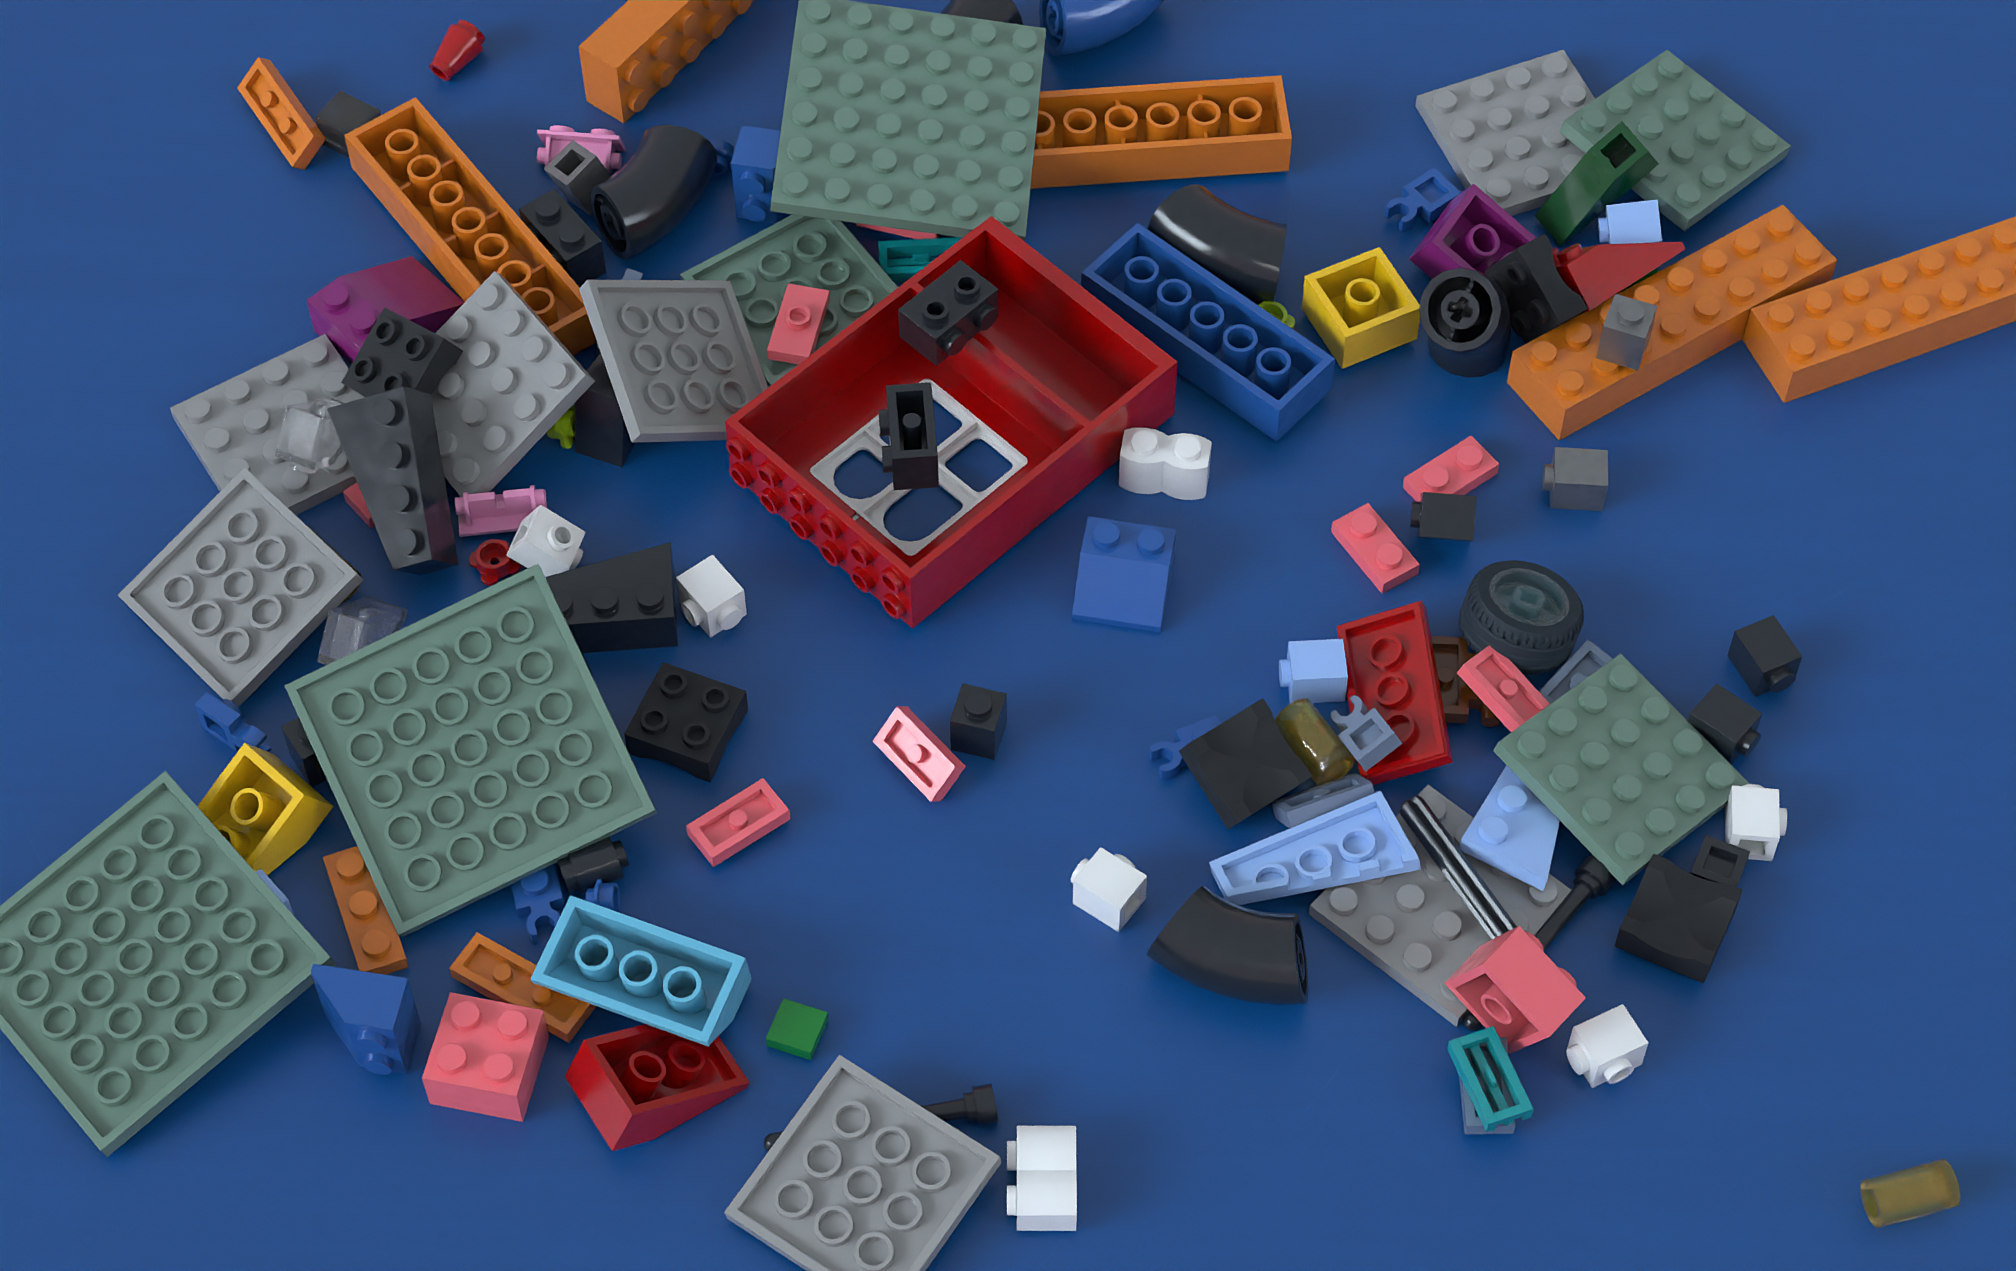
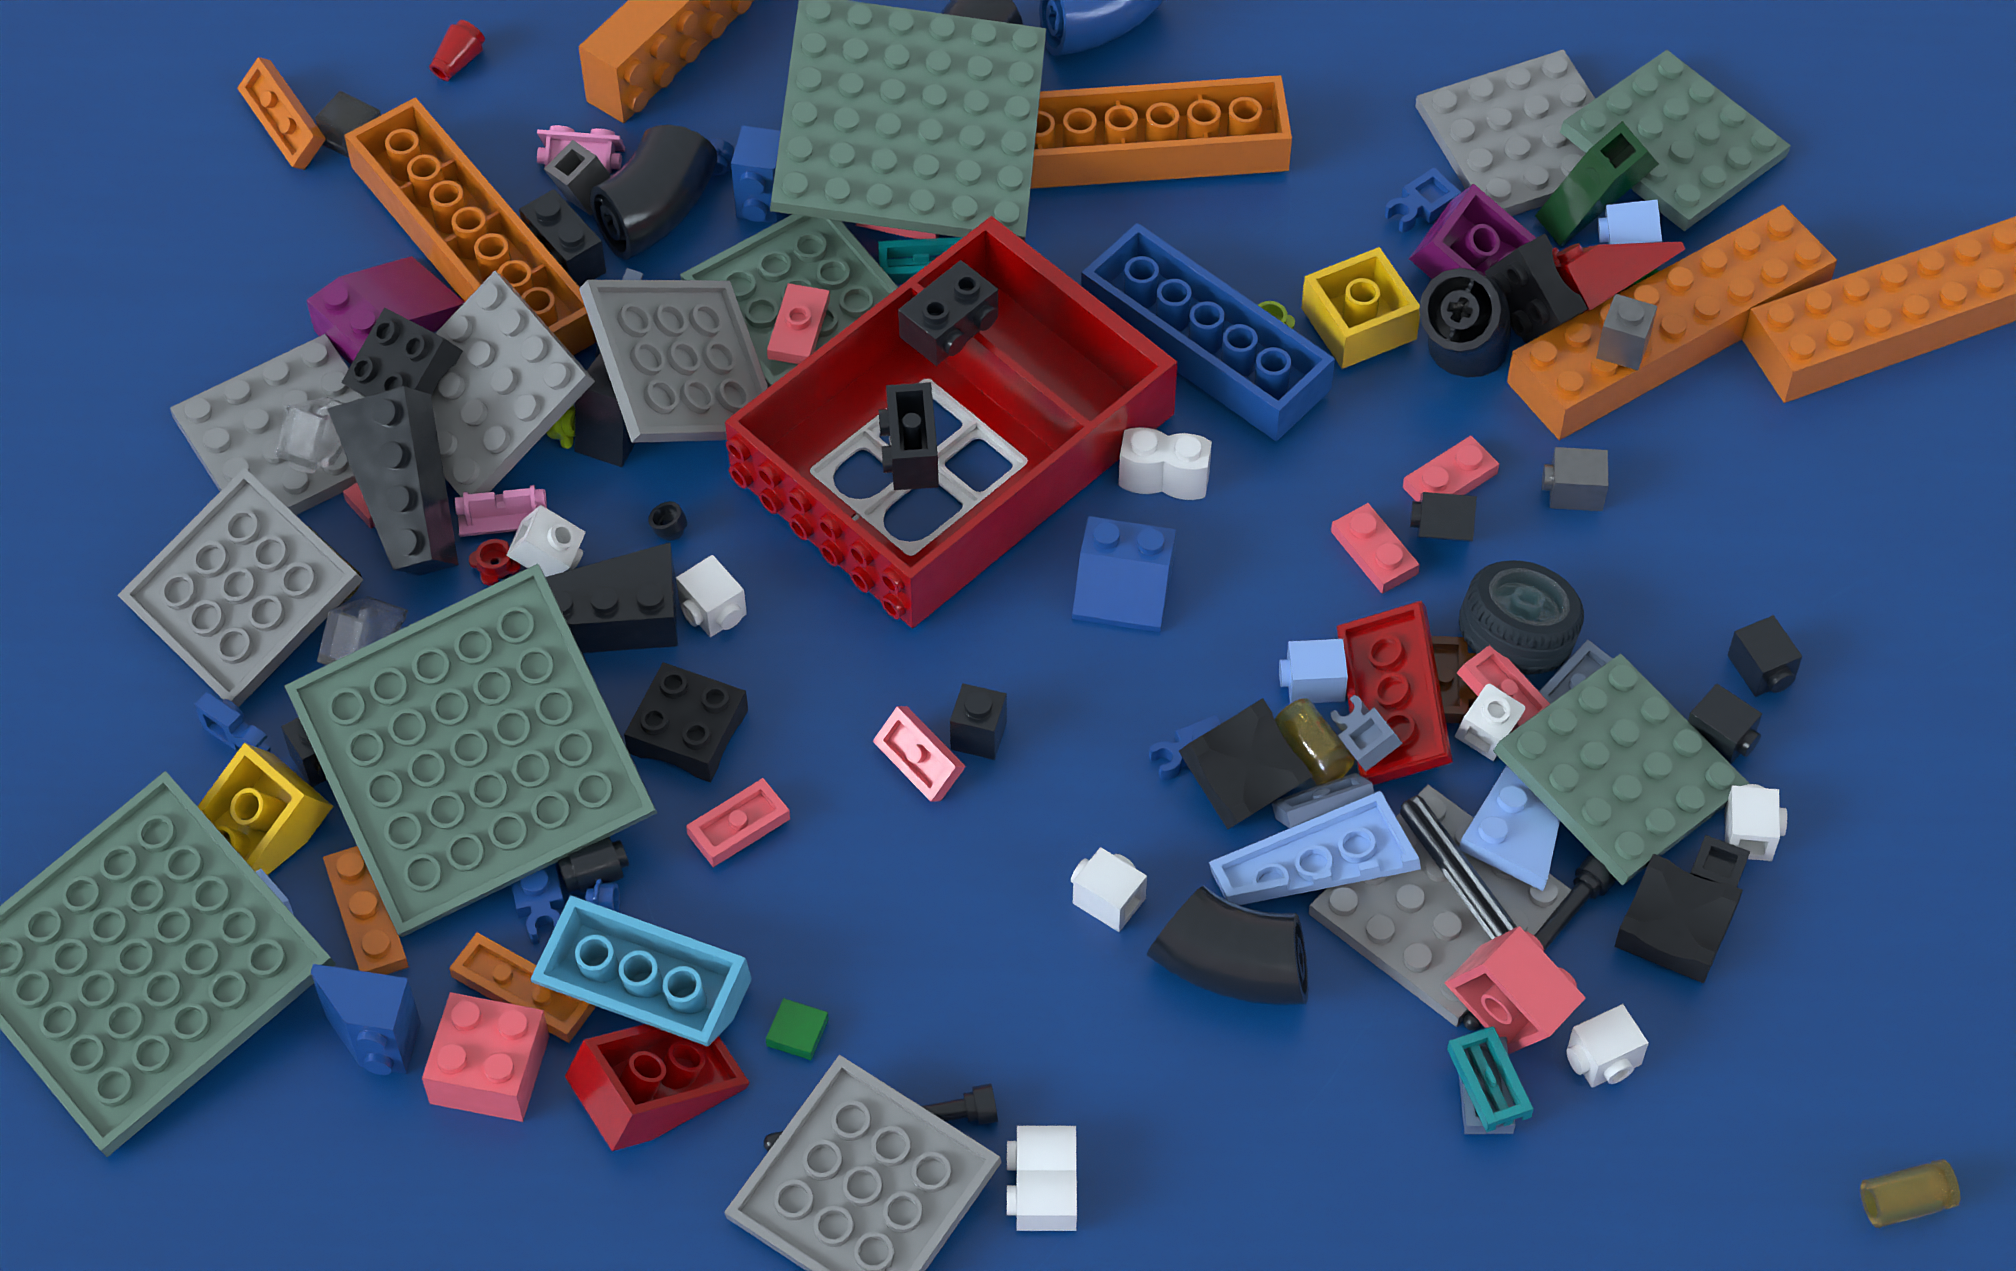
black brick [1147,184,1287,302] -> none
none -> black hinge [648,501,687,541]
none -> white bracket [1455,684,1525,761]

